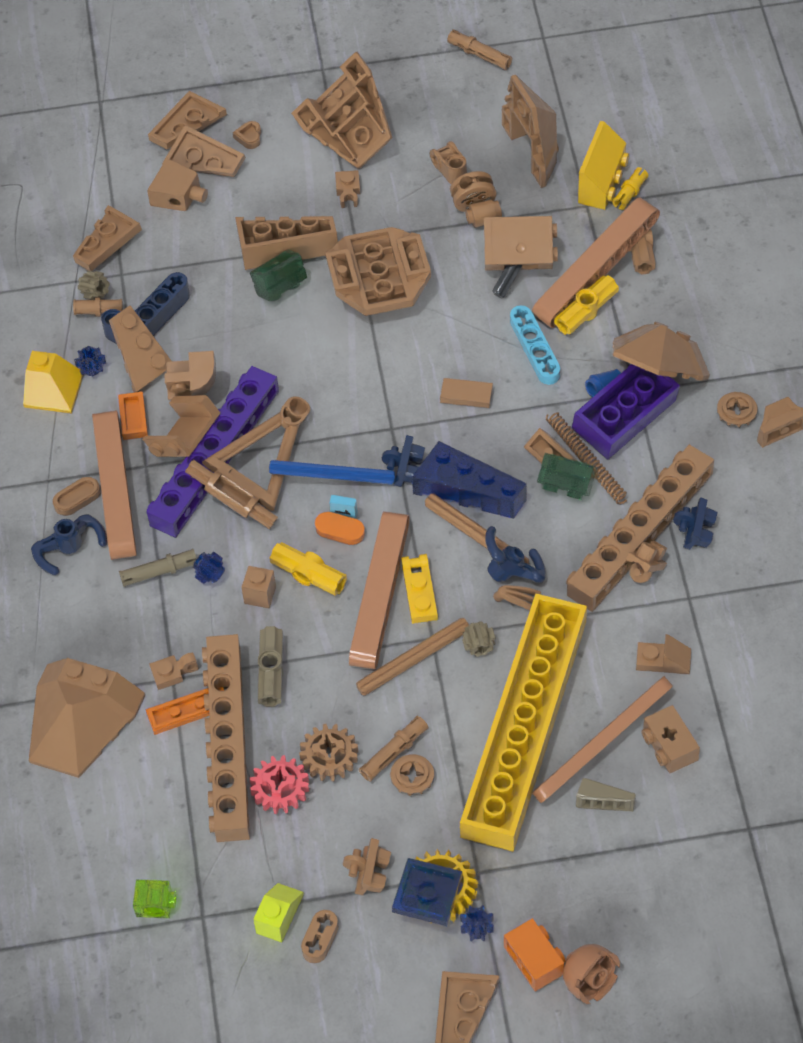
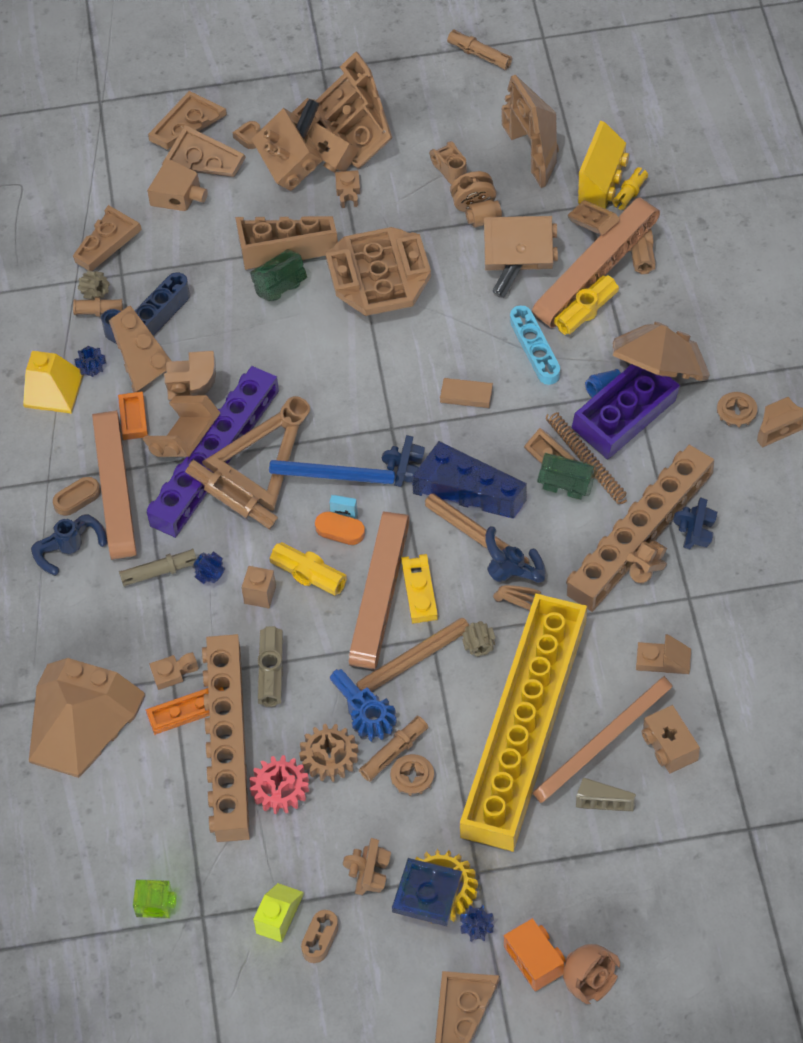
none -> medium nougat piece [252,99,323,191]
none -> medium nougat brick [308,122,359,173]
none -> blue gear [330,669,397,742]
none -> medium nougat tile [568,200,620,236]

